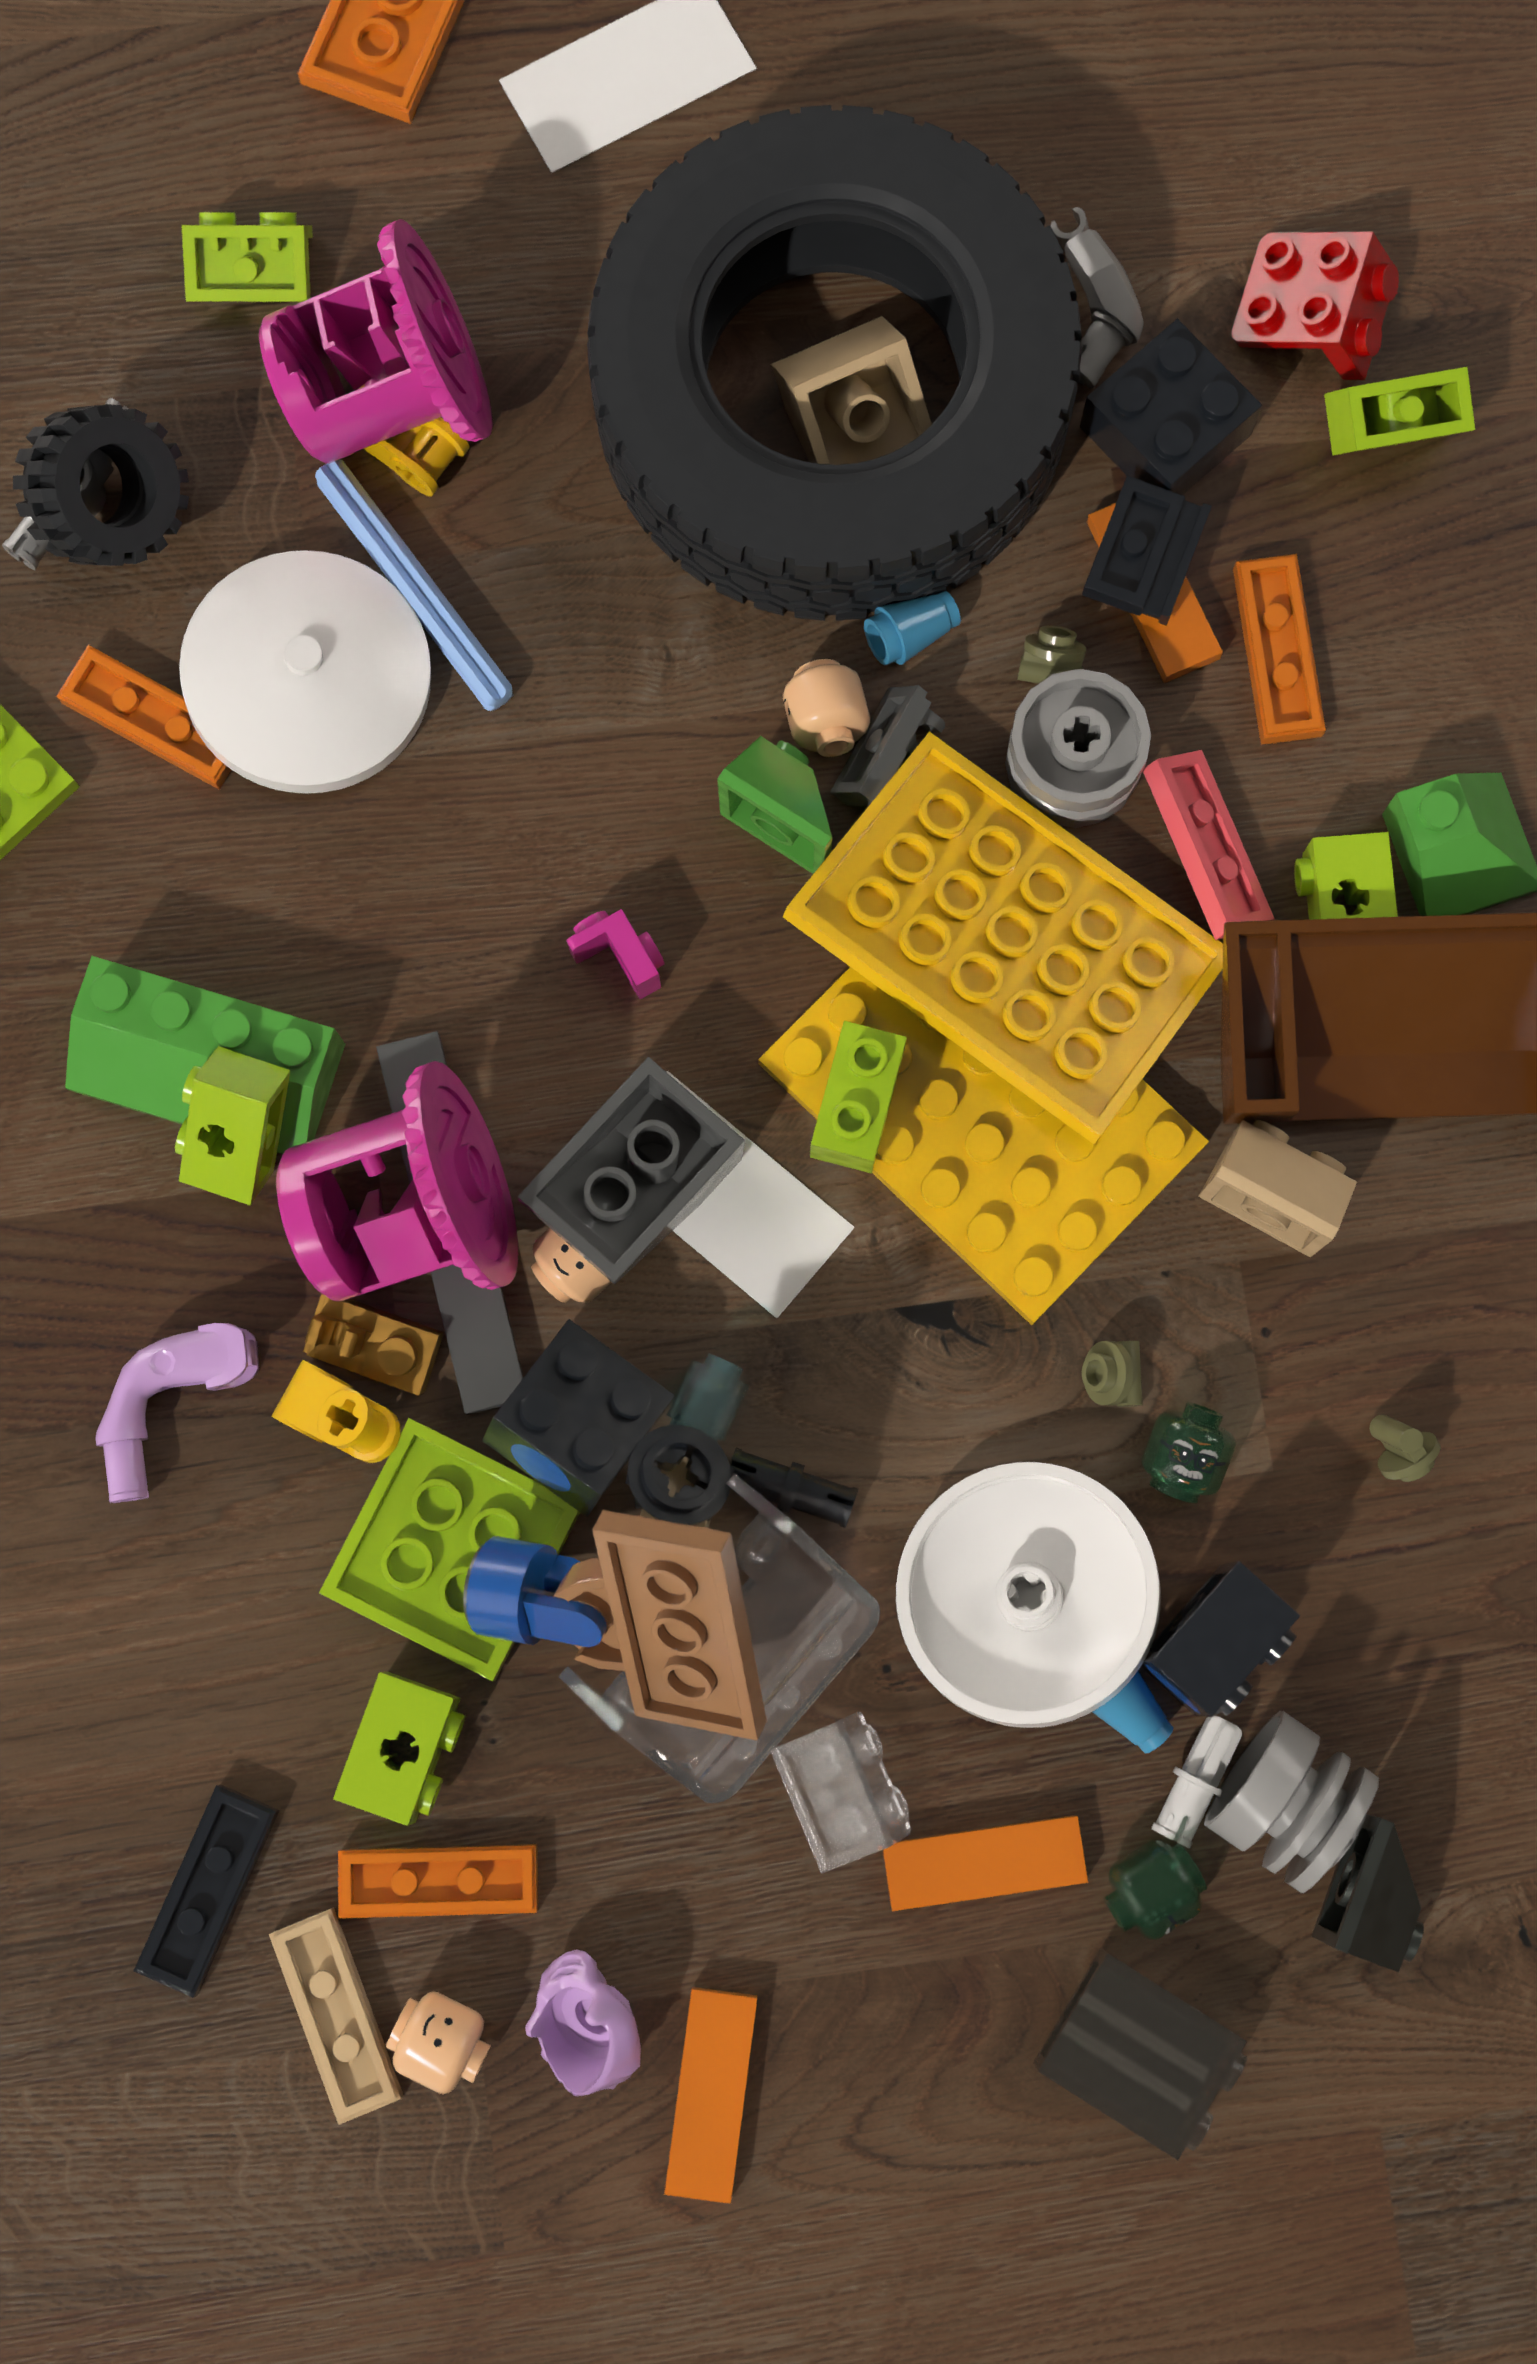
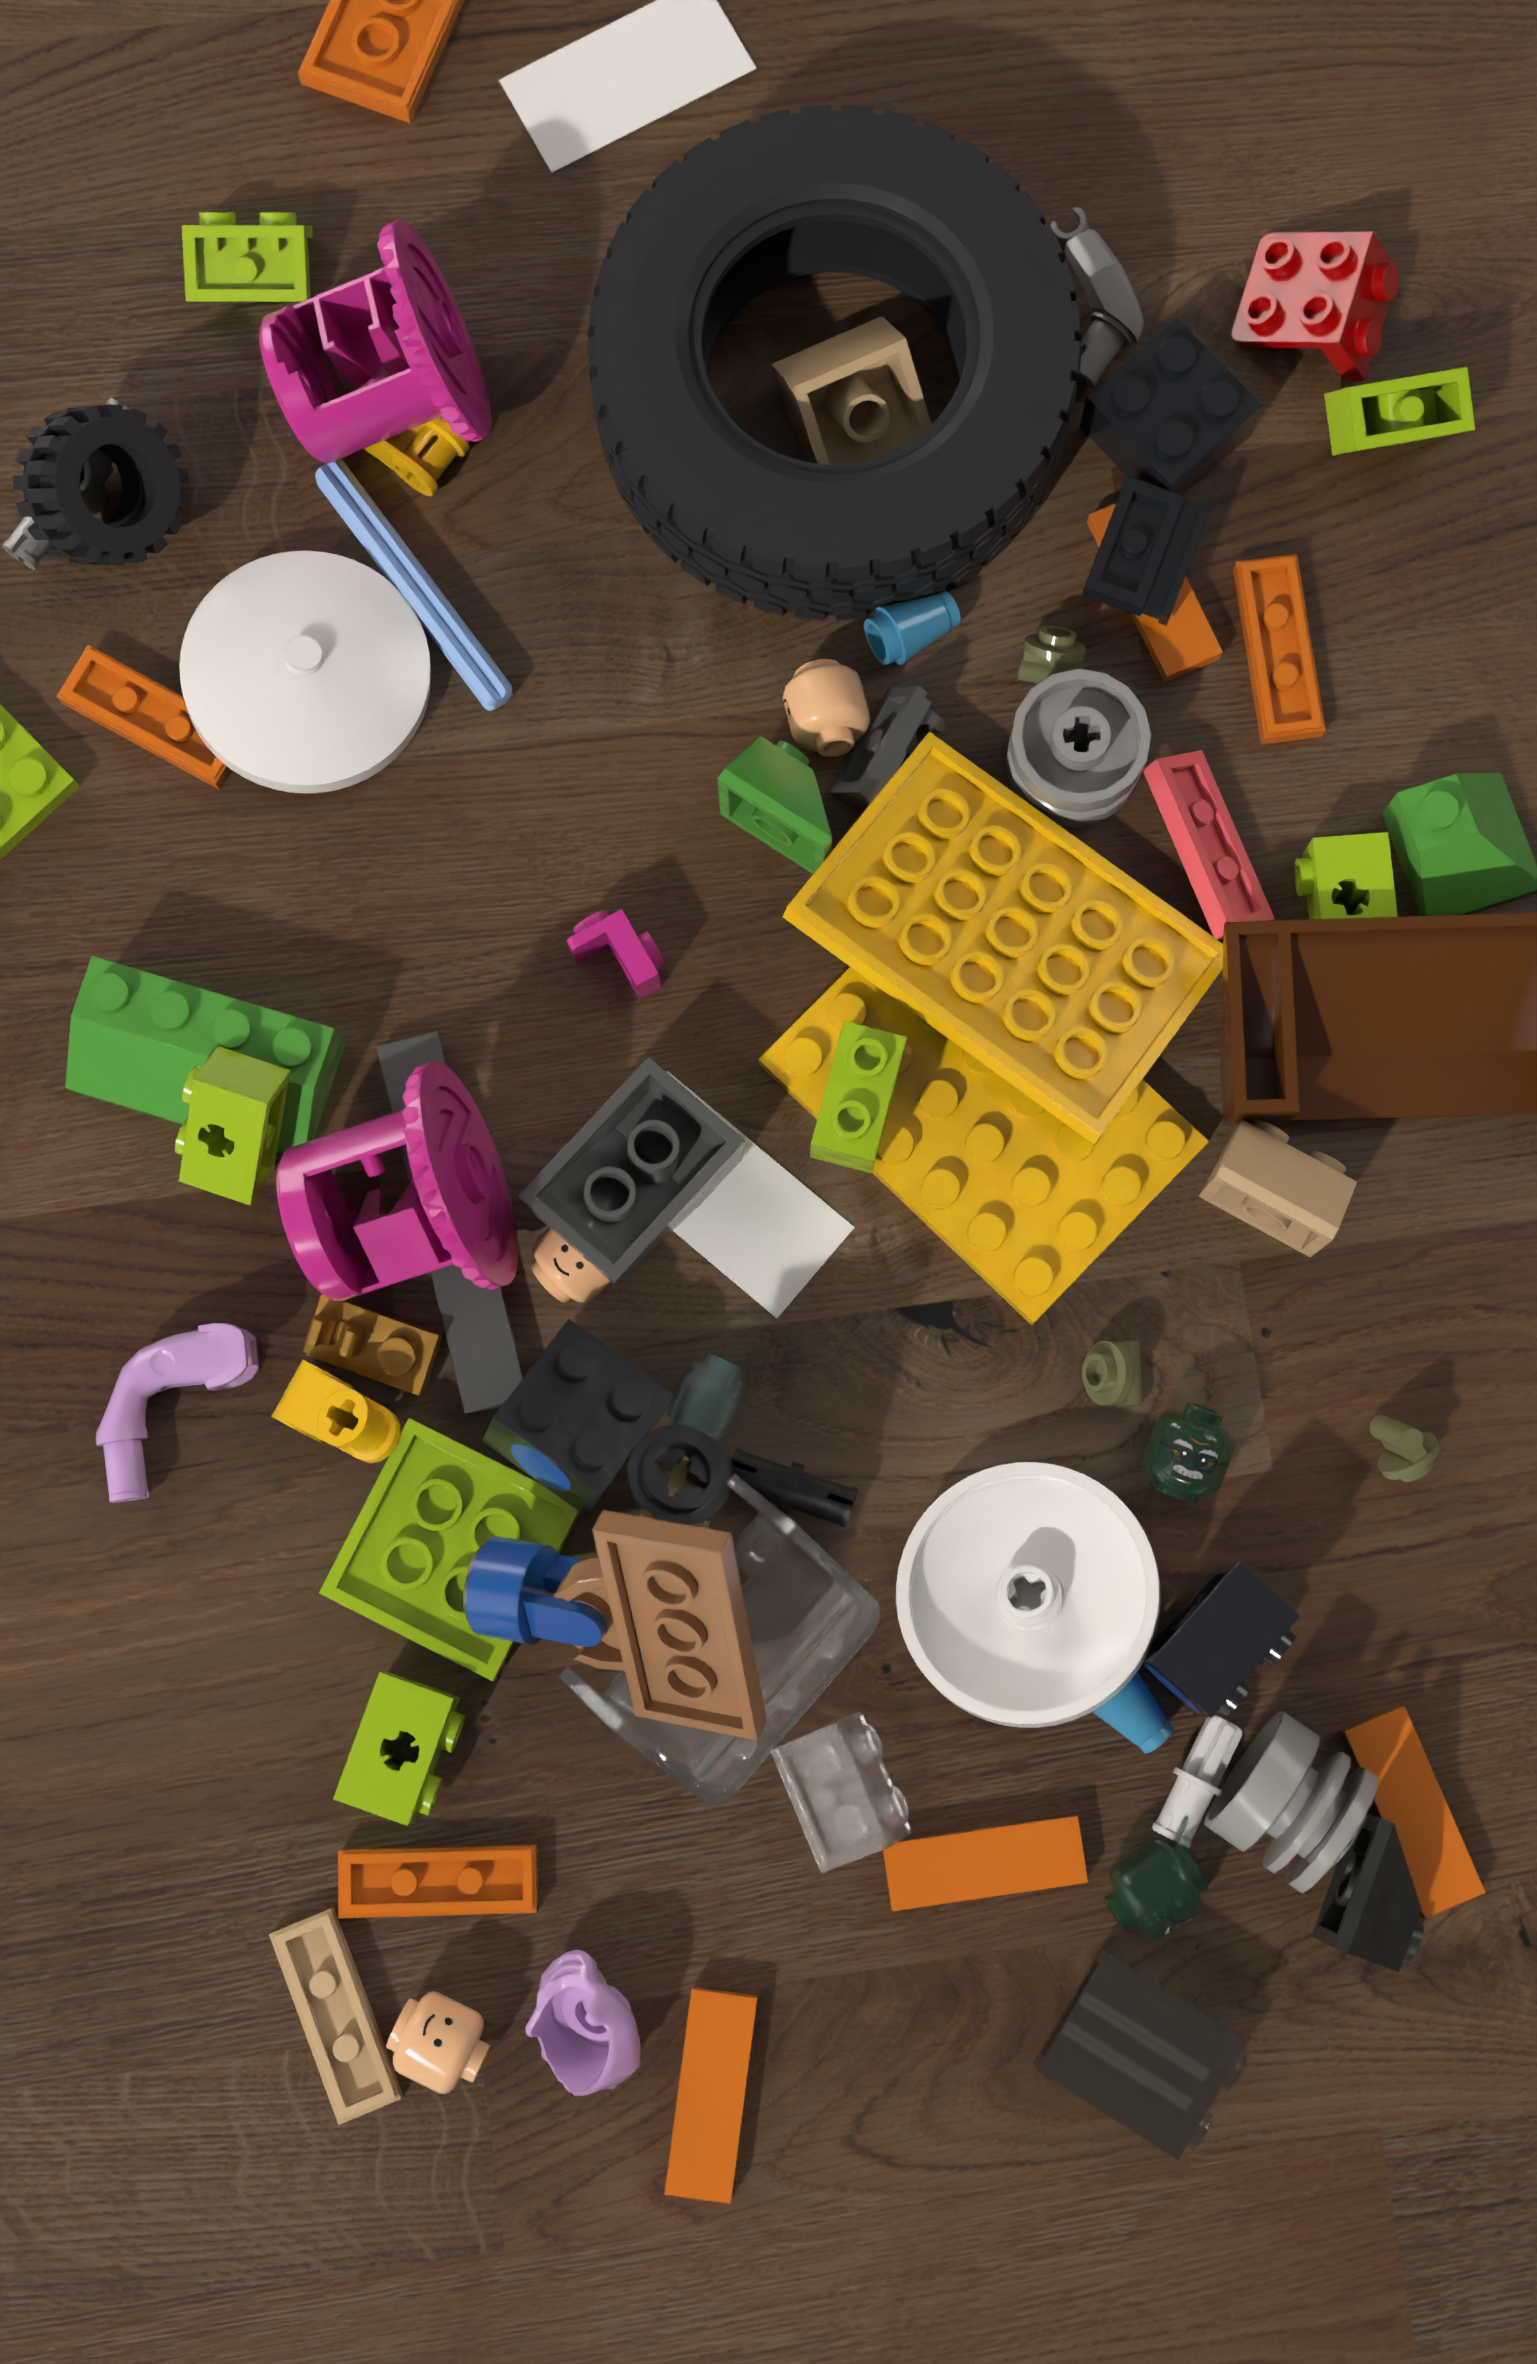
black tile [134,1784,280,1998] -> none
none -> orange tile [1341,1706,1486,1918]

